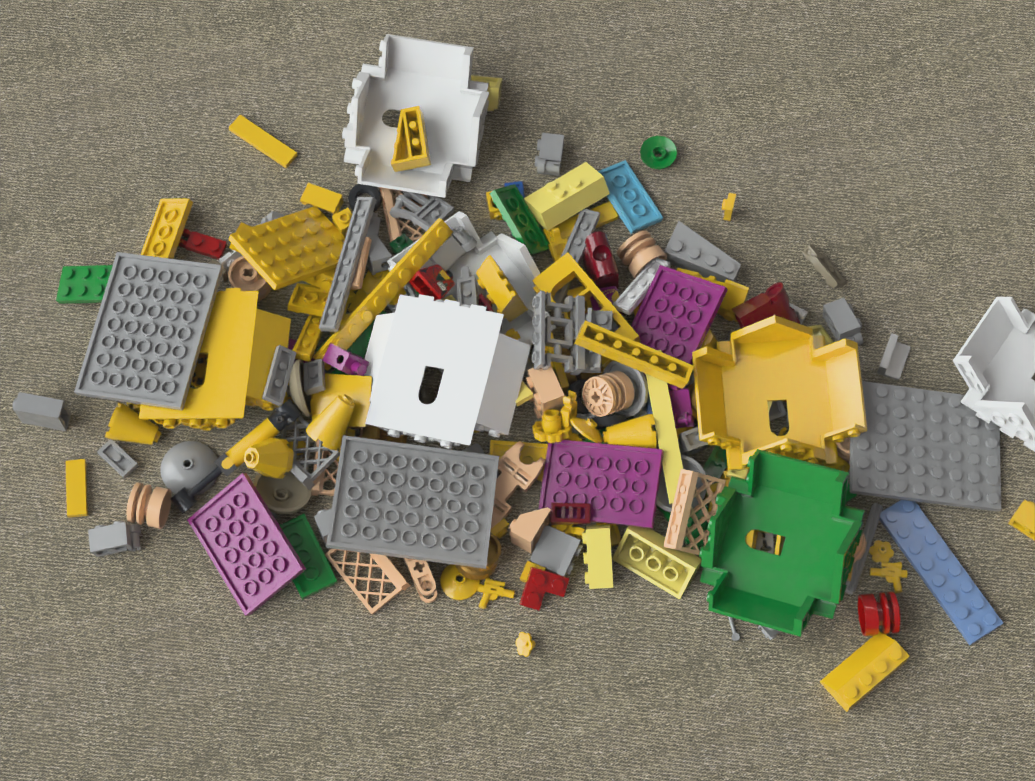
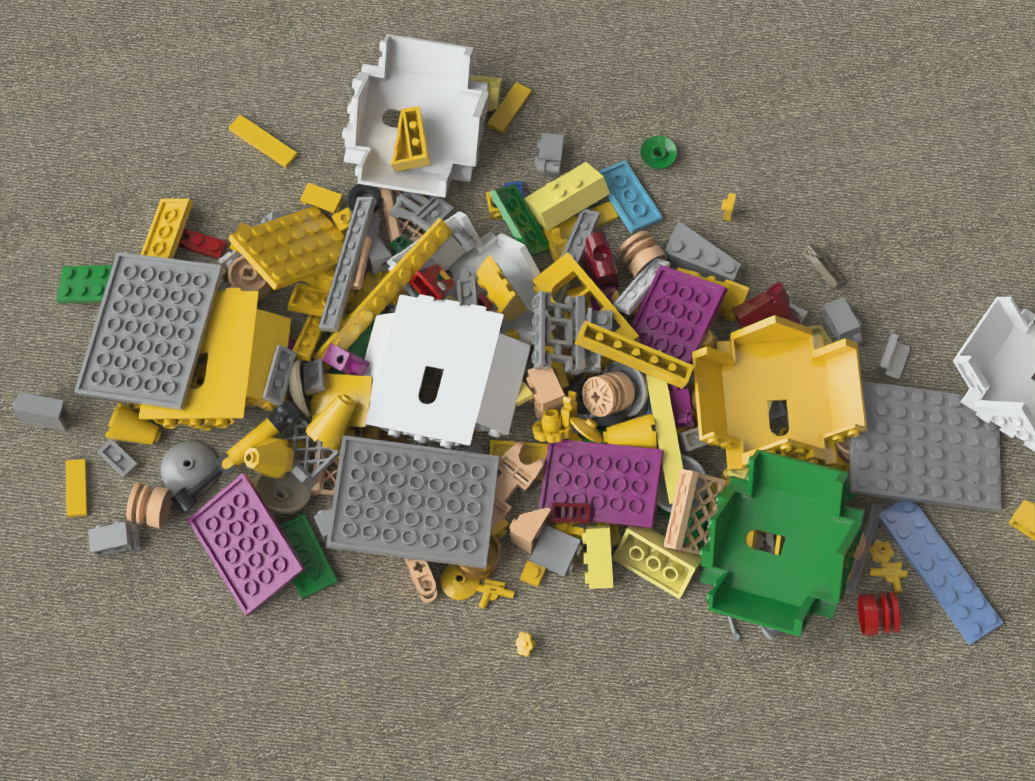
light nougat fence [324,548,411,615] -> none
red plate [519,567,569,611] -> none
dark green hinge [703,445,727,484] -> none
yellow slope [820,631,910,712] -> none
none -> yellow tile [487,82,532,134]

